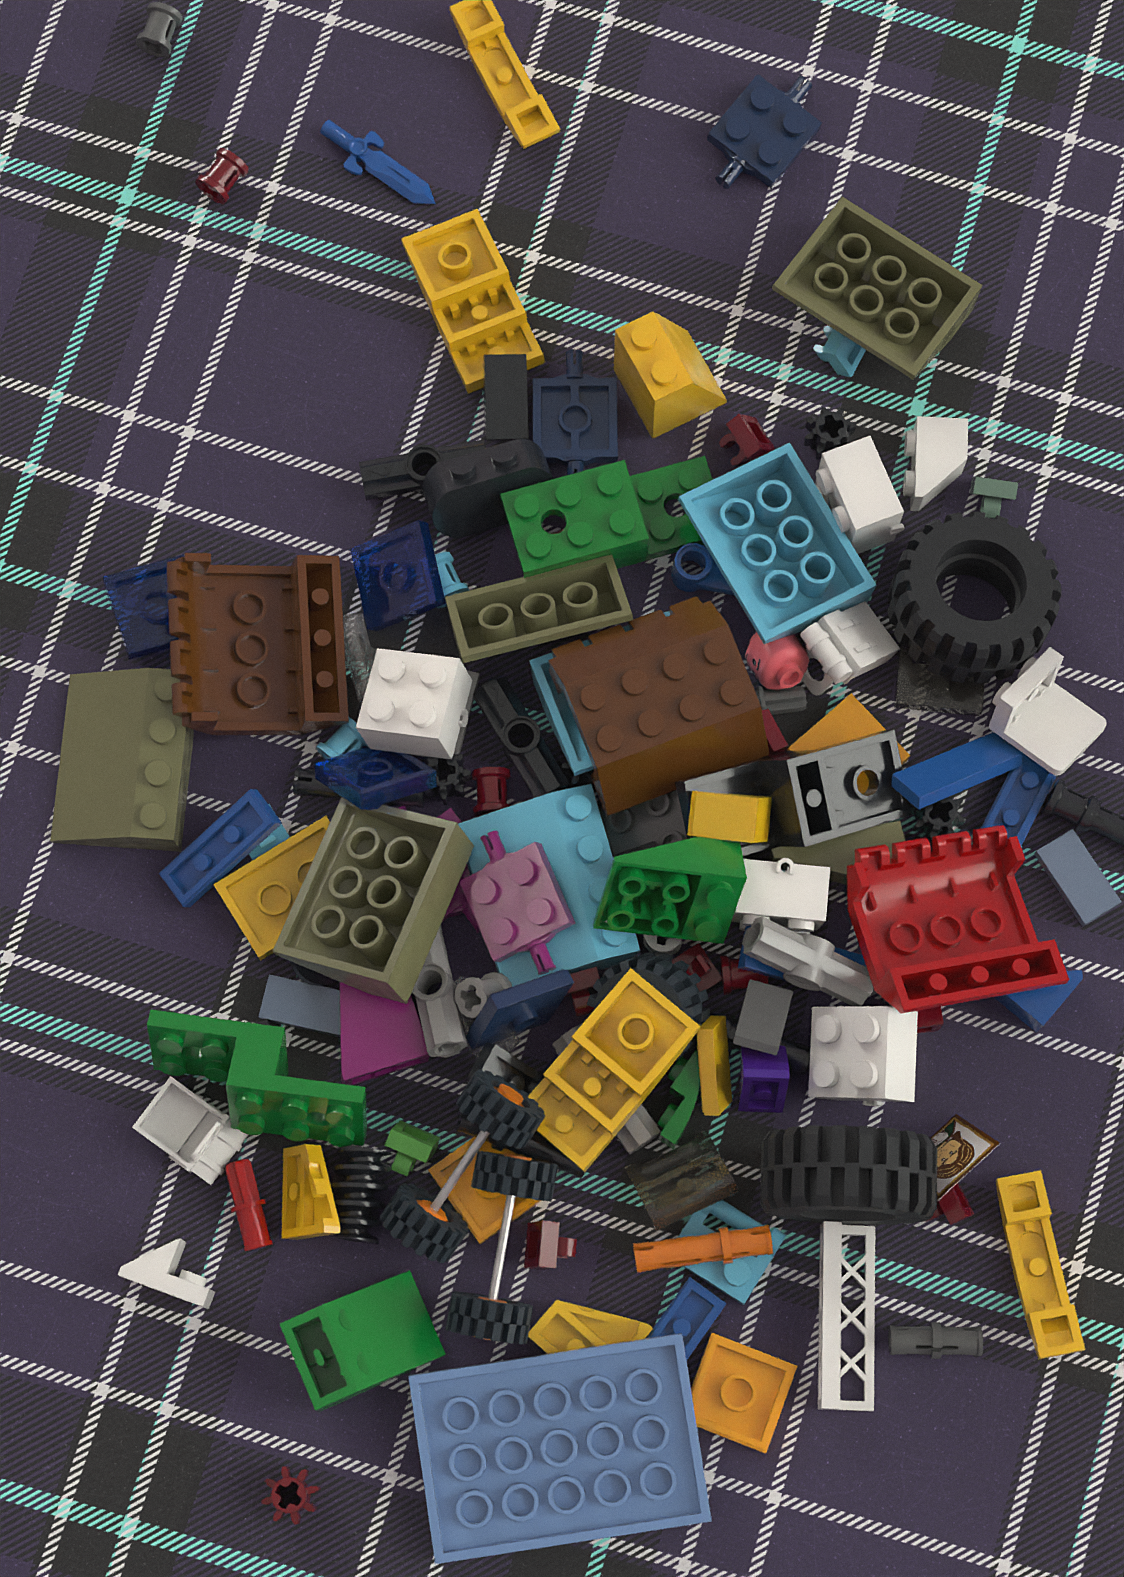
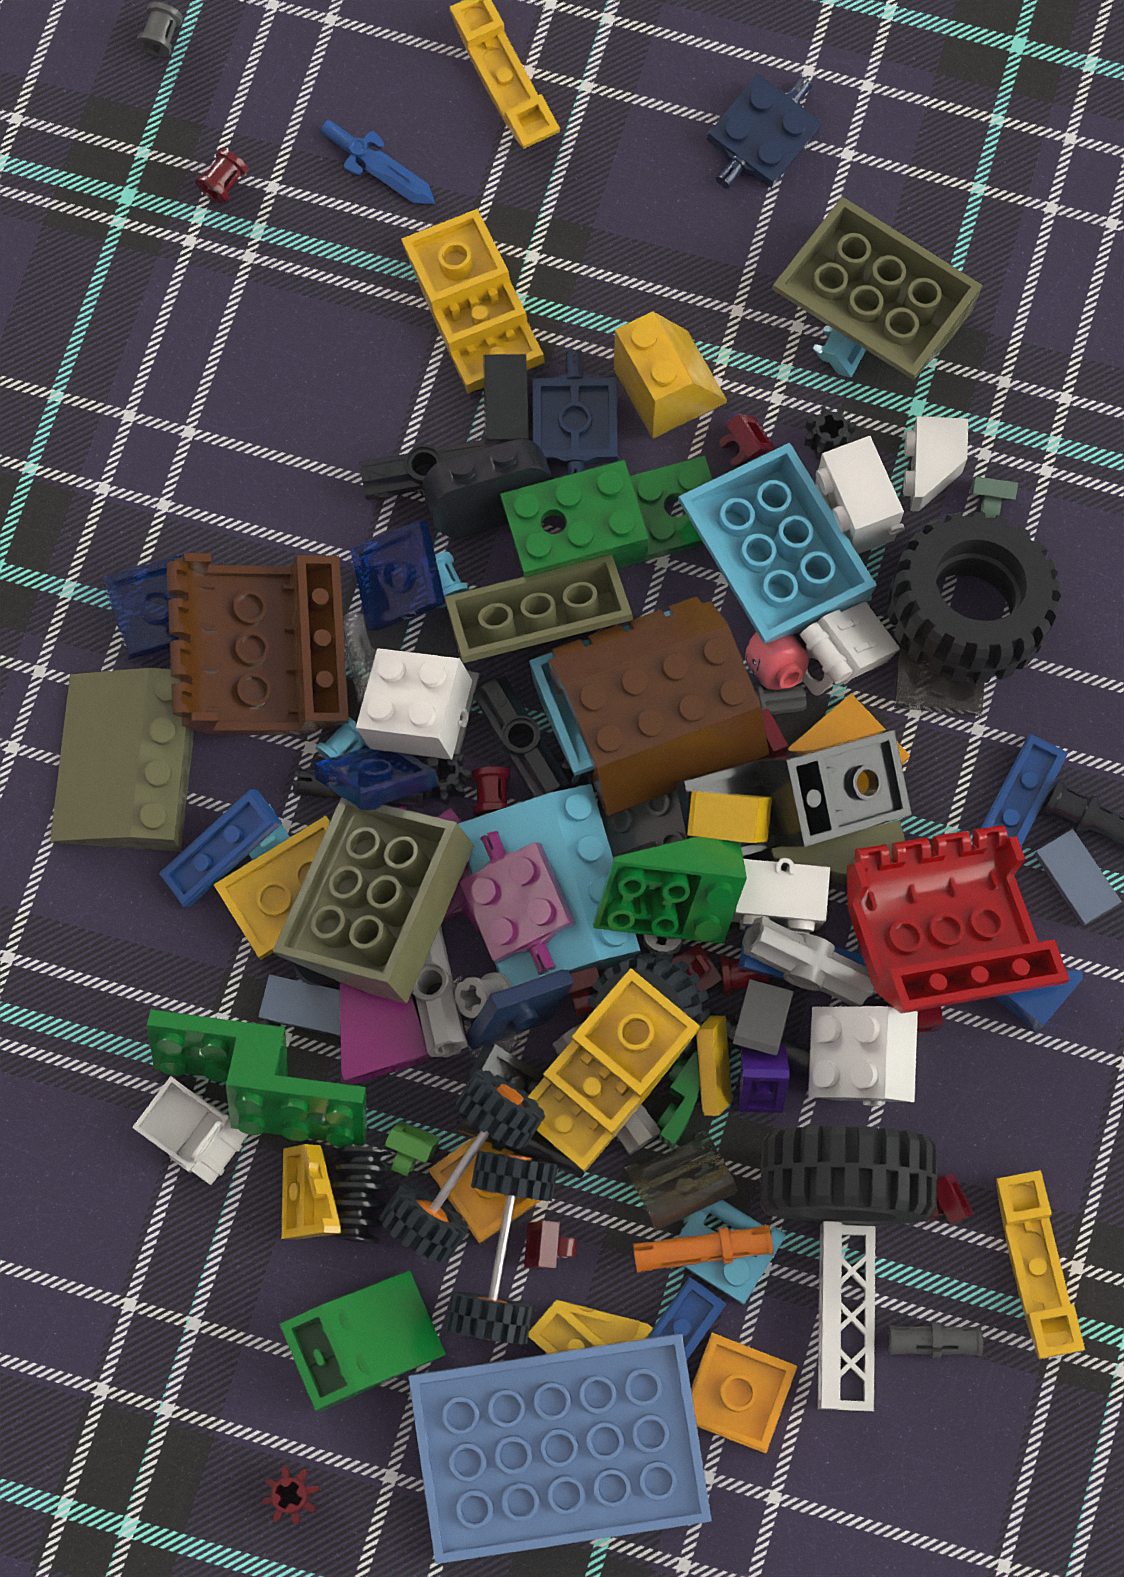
white slope [118,1239,215,1309] -> none
red axle [225,1159,273,1252] -> none
blue piece [671,543,735,596] -> none
blue tile [891,732,1024,809] -> none
black gear [910,797,966,843] -> none
sticker [930,1114,1000,1200] -> none
white bracket [988,647,1107,775] -> none

